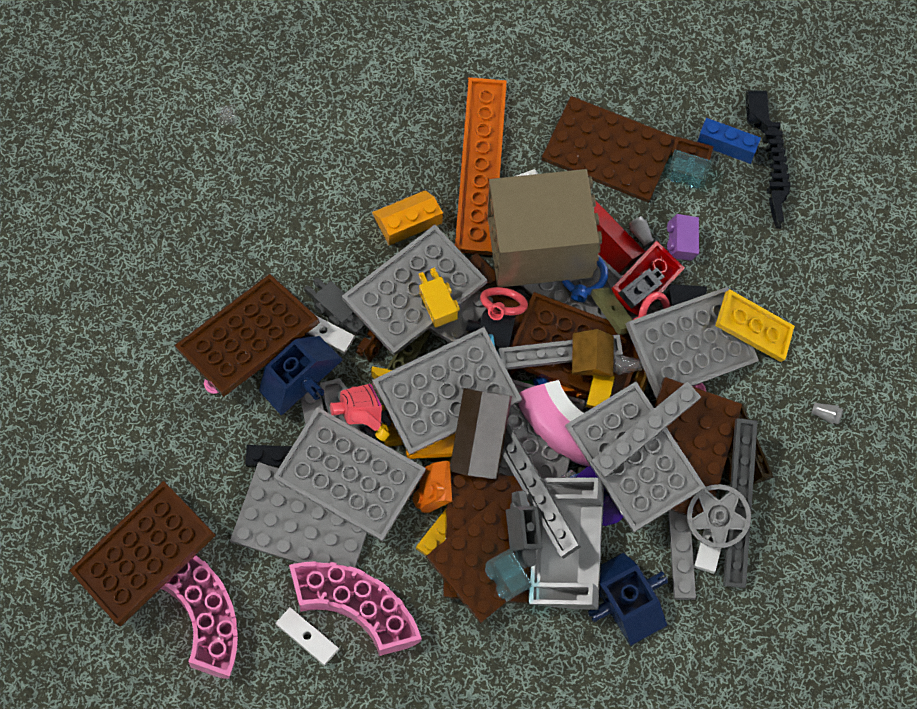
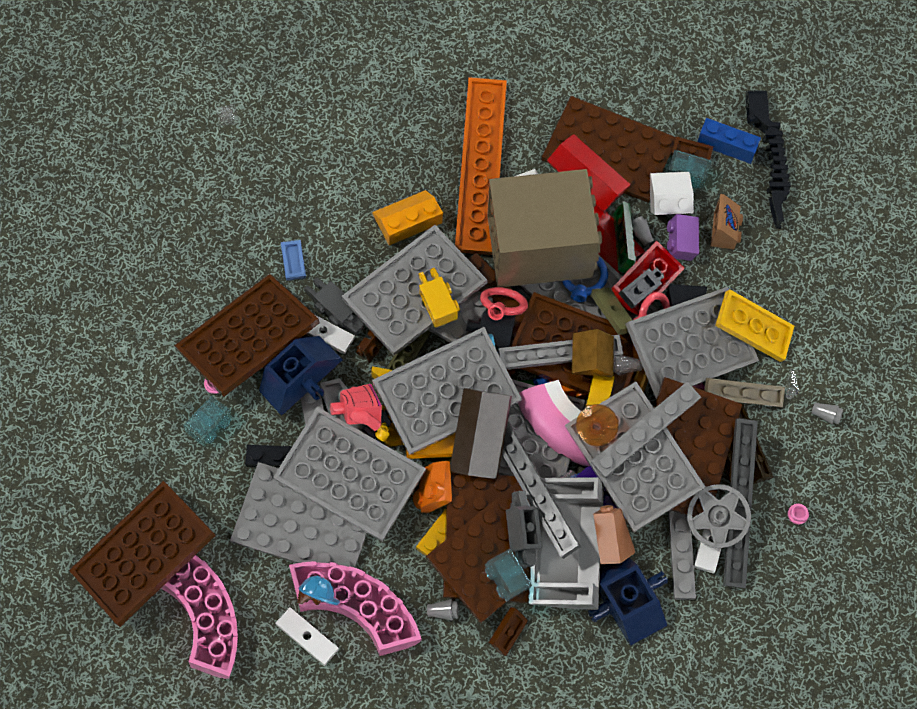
none -> clear light blue brick [183,395,232,447]
none -> medium blue tile [281,240,306,281]
none -> dark azure piece [297,576,340,605]
none -> light grey cone [427,599,459,621]
none -> reddish brown plate [488,607,528,656]
none -> red slope [547,134,631,213]
none -> clear orange dish [576,404,619,446]
none -> nougat slope [593,505,635,564]
none -> dark green plate [613,201,636,273]
none -> white slope [650,172,694,215]
none -> dark tan plate [705,378,785,407]
none -> medium nougat slope [711,194,743,250]
none -> clear bar [785,369,799,399]
none -> bright pink plate [788,504,809,525]

